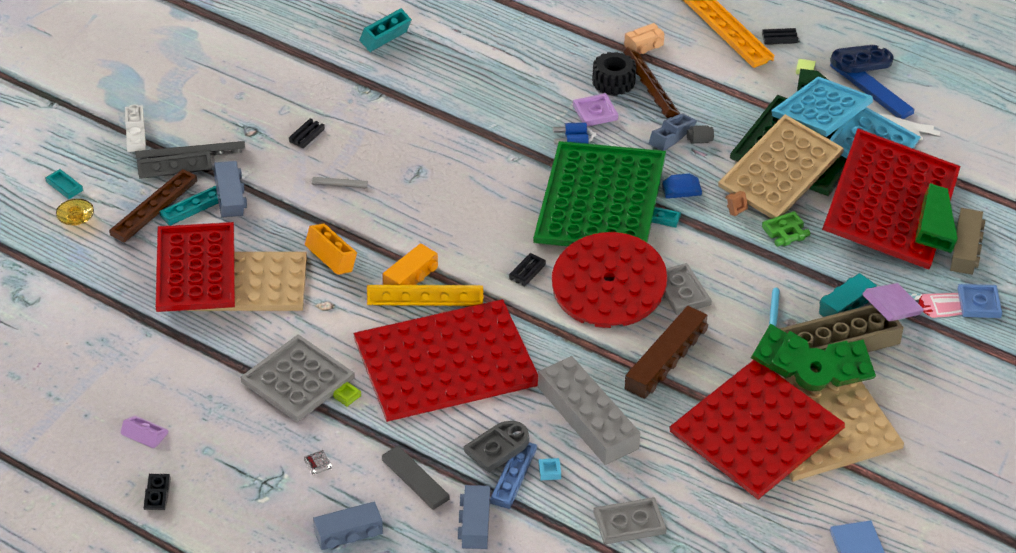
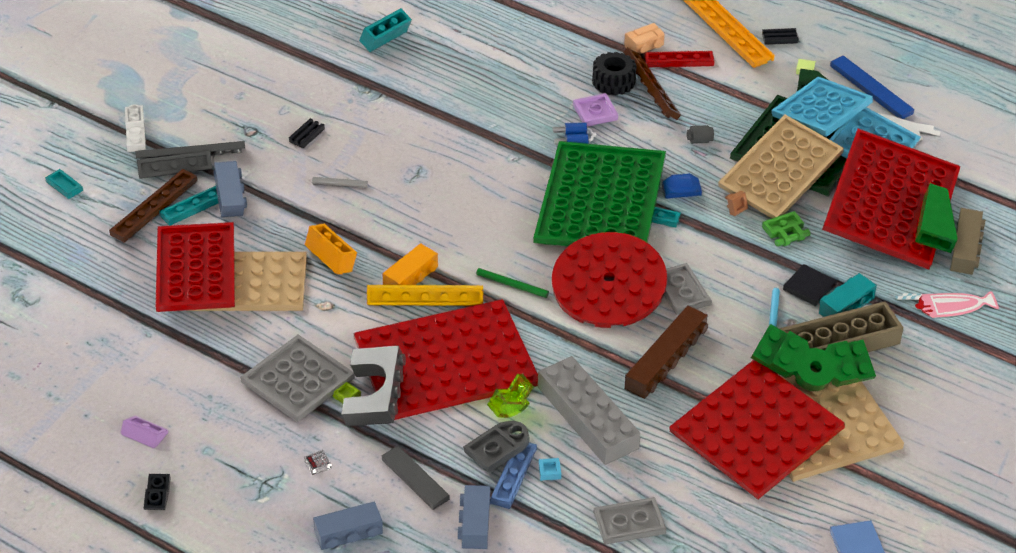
clear yellow dish [56,199,94,225] -> none
black tile [509,253,546,287] -> none
sand blue slope [648,113,697,151] -> none
dark blue tile [830,45,894,73] -> none
lavender tile [863,283,924,321] -> none
medium blue tile [957,284,1002,318] -> none
none -> arch [341,346,406,426]
none -> green bar [476,268,549,298]
none -> clear neon green brick [487,374,534,418]
none -> red tile [644,51,714,68]
none -> black tile [783,264,836,306]

